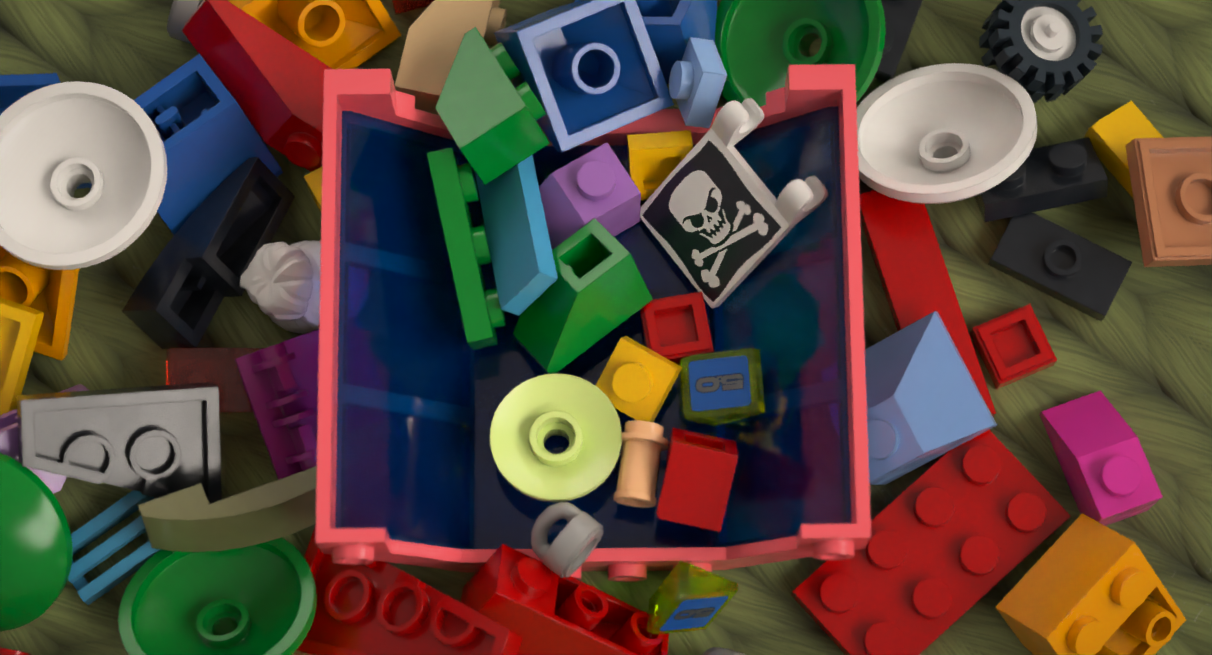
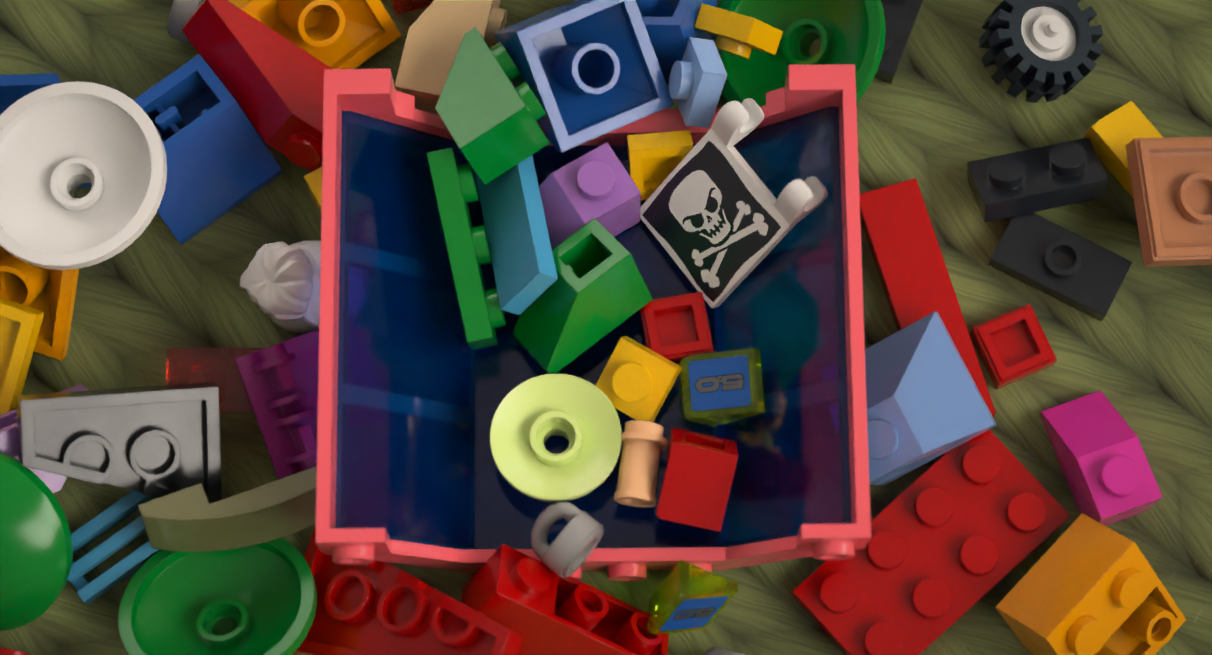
black slope [122,157,295,349] -> none
white dish [857,63,1037,204] -> none
none -> yellow plate [694,3,783,59]

